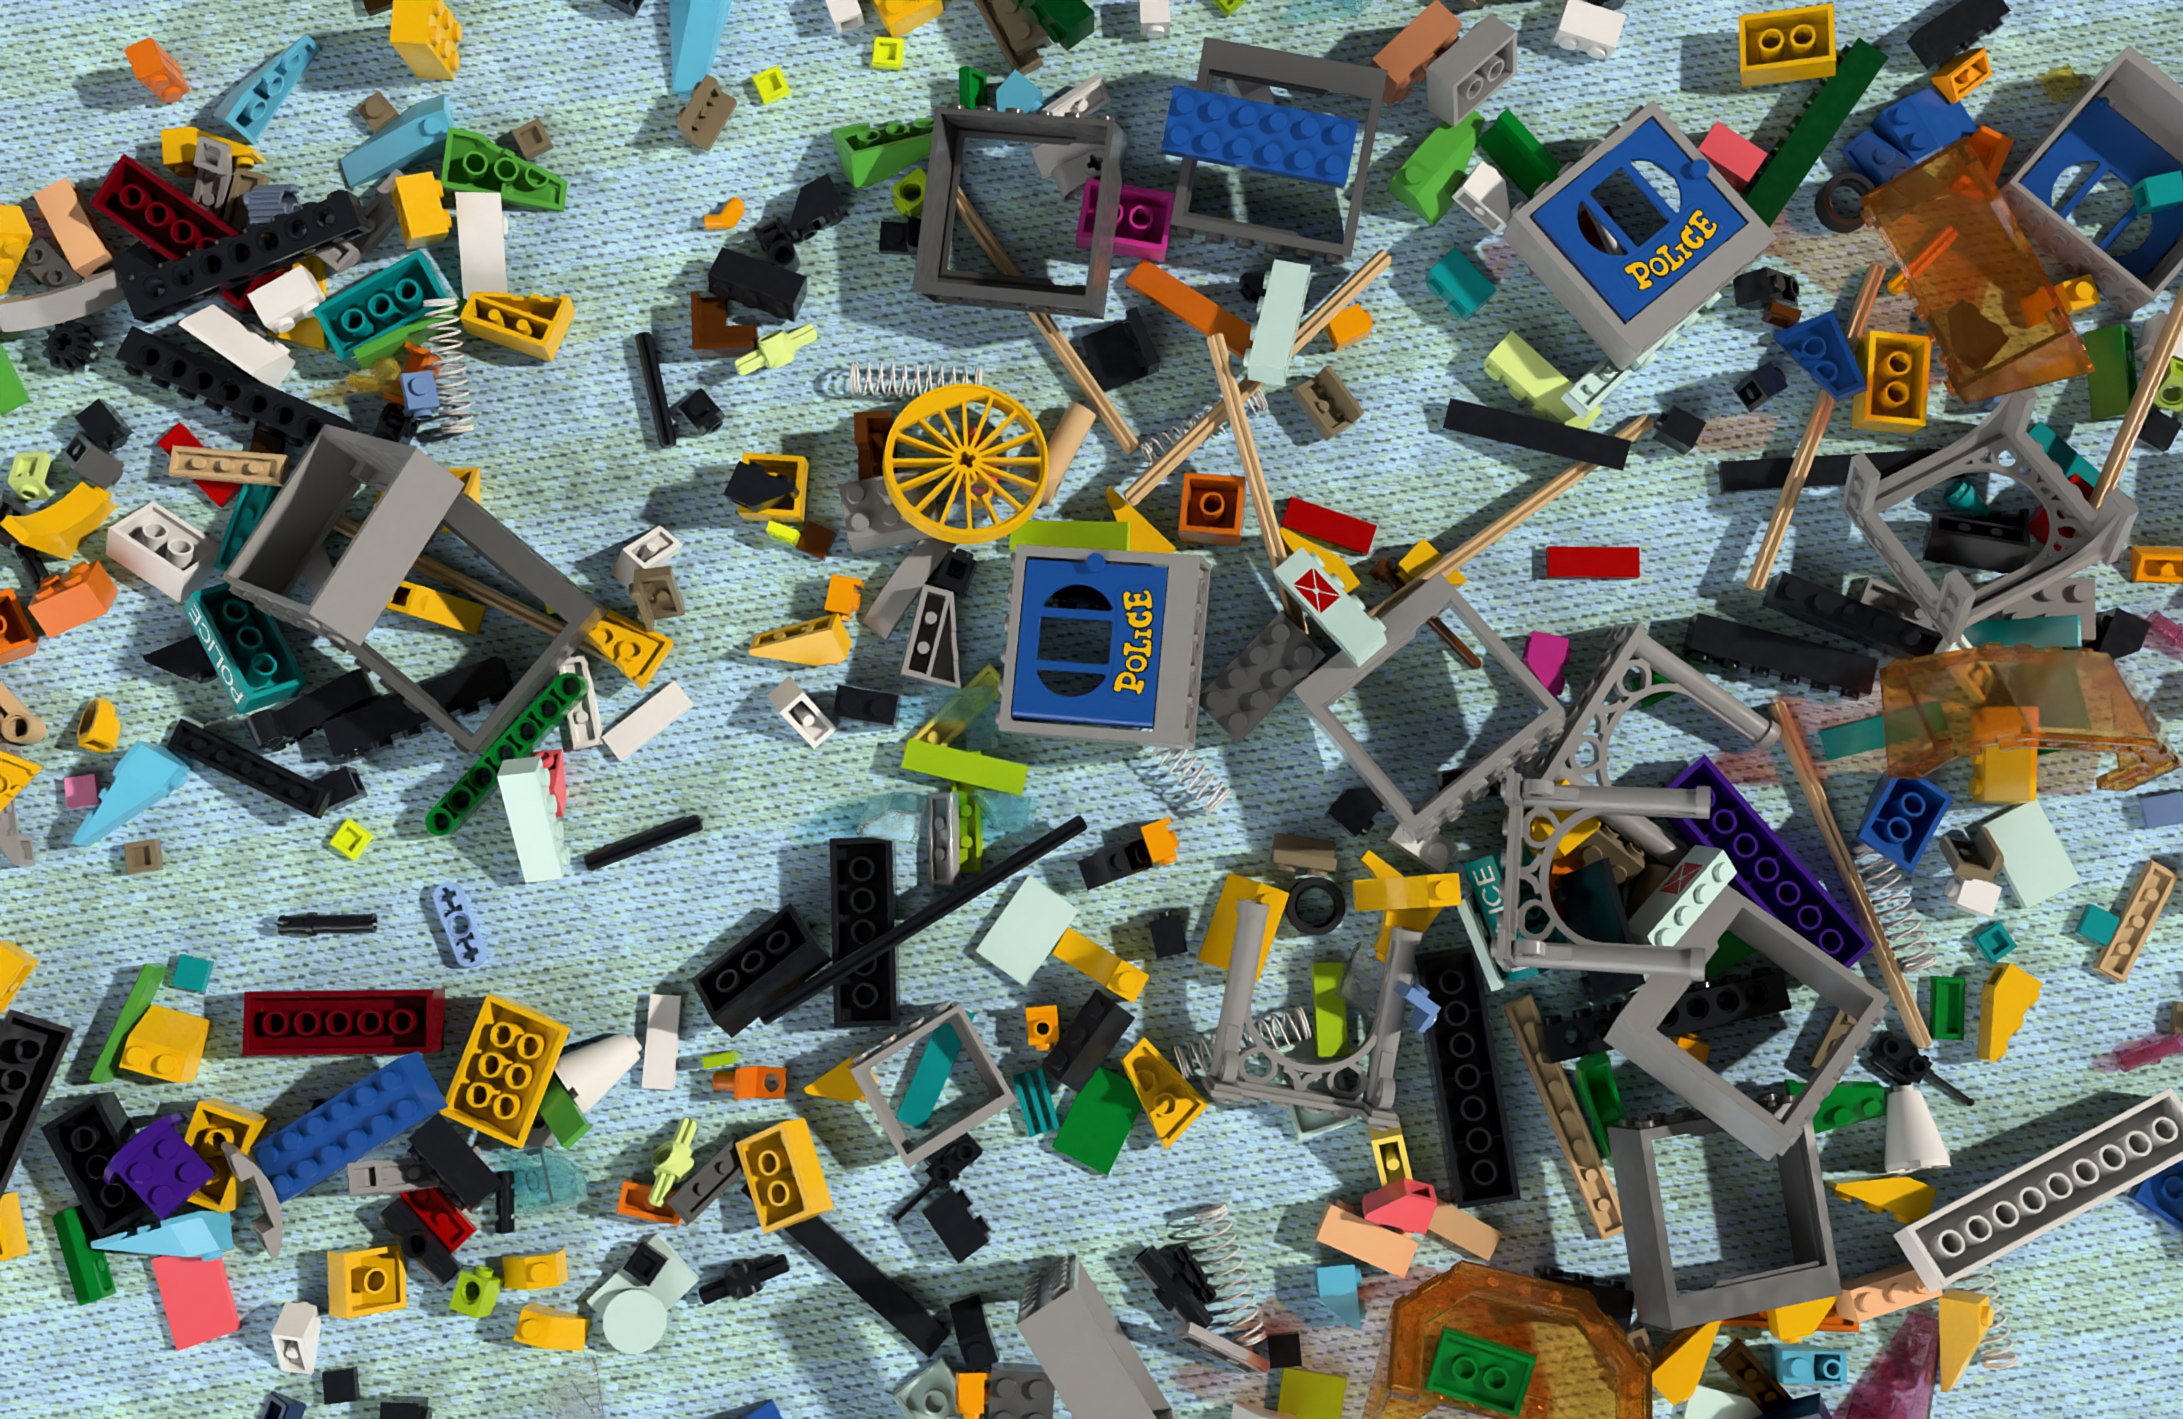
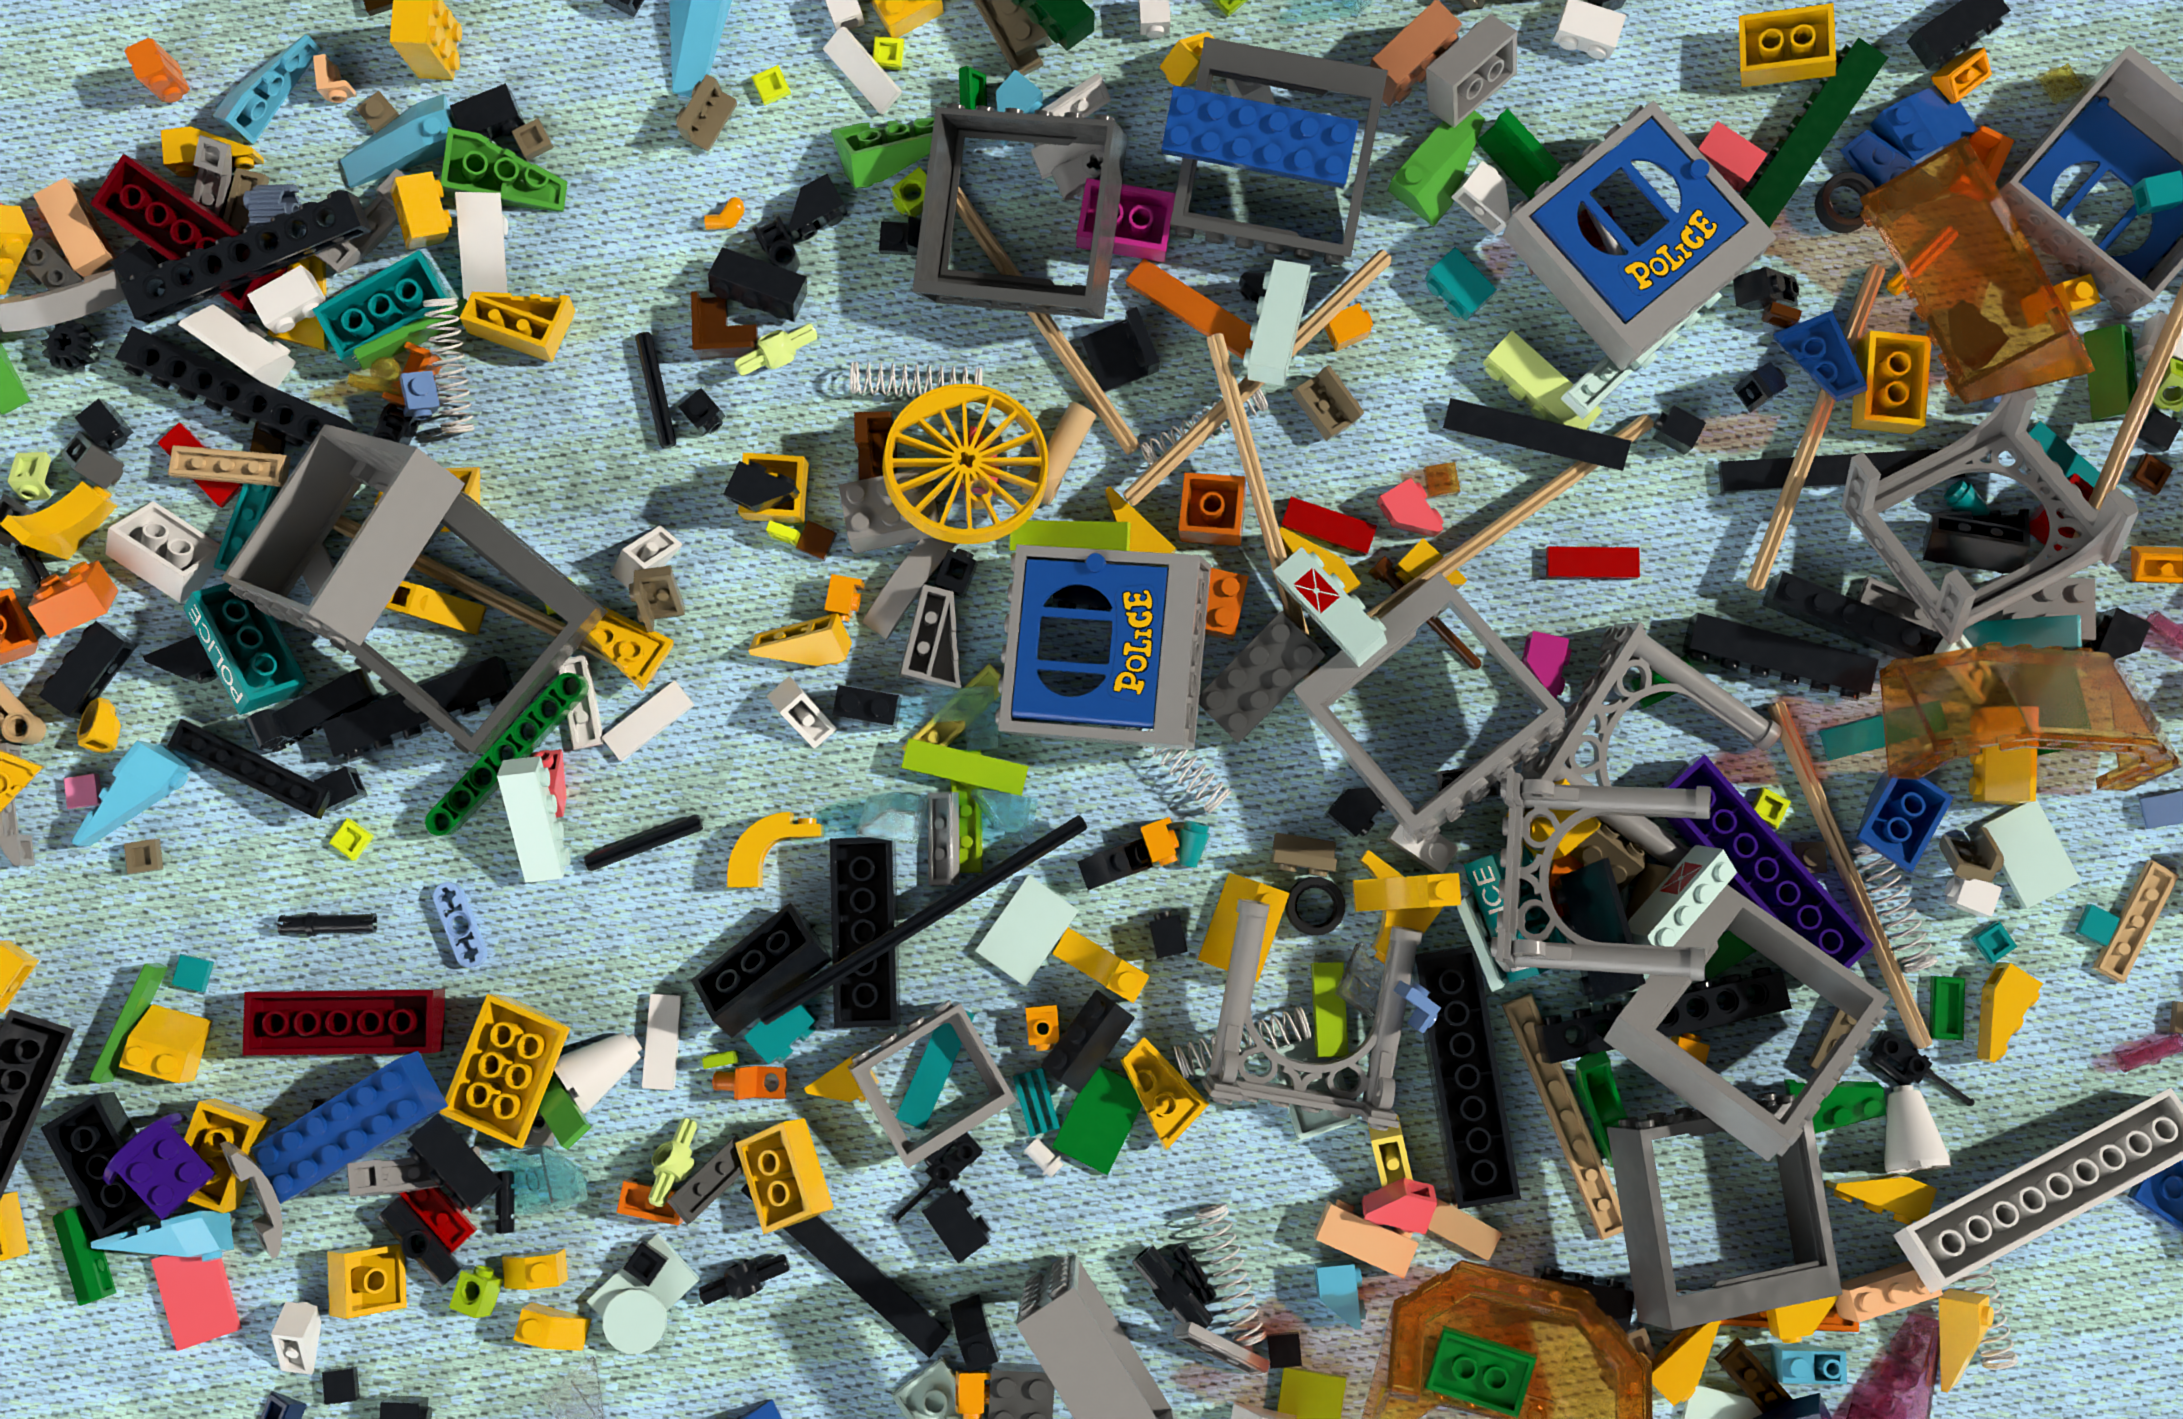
none -> black brick [38,621,138,719]
none -> light nougat bracket [313,54,356,103]
none -> black brick [450,83,525,142]
none -> yellow arch [727,812,824,888]
none -> teal brick [744,1003,819,1065]
none -> white tile [823,26,902,114]
none -> white pin [1024,1137,1064,1178]
none -> yellow slope [1159,31,1215,87]
none -> teal cone [1179,820,1210,868]
none -> orange brick [1205,568,1249,640]
none -> coral slope [1376,478,1444,537]
none -> clear orange plate [1423,462,1460,498]
none -> neon yellow tile [1751,787,1791,829]
none -> dark tan plate [1791,842,1827,873]
none -> reddish brown tile [2128,453,2174,495]

